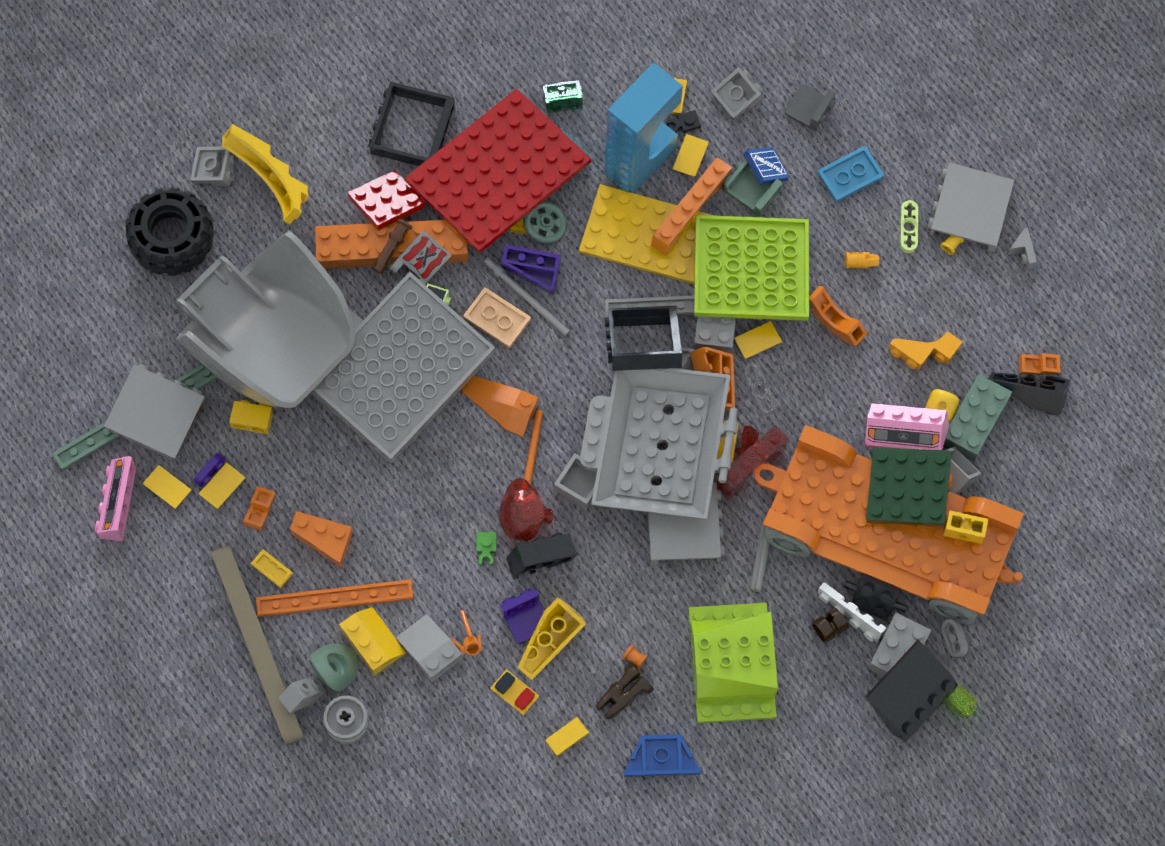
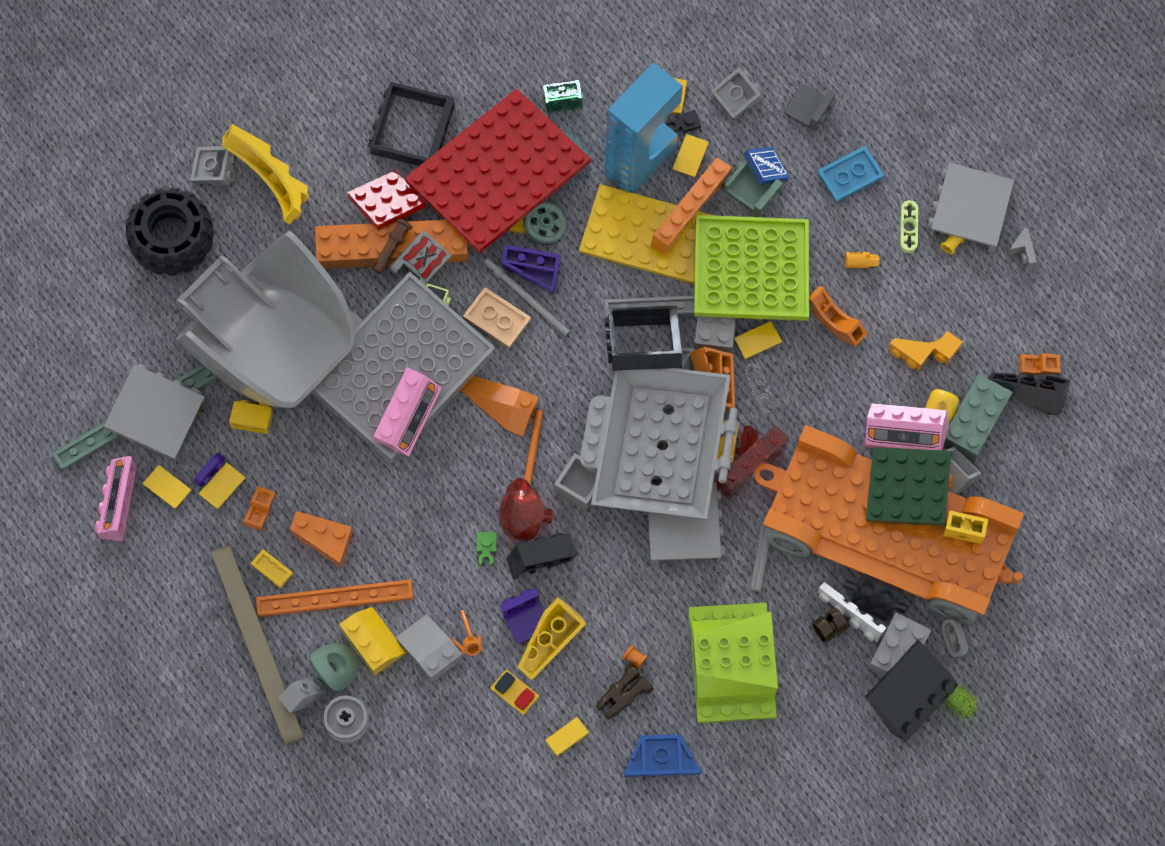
none -> bright pink slope [373,367,442,457]

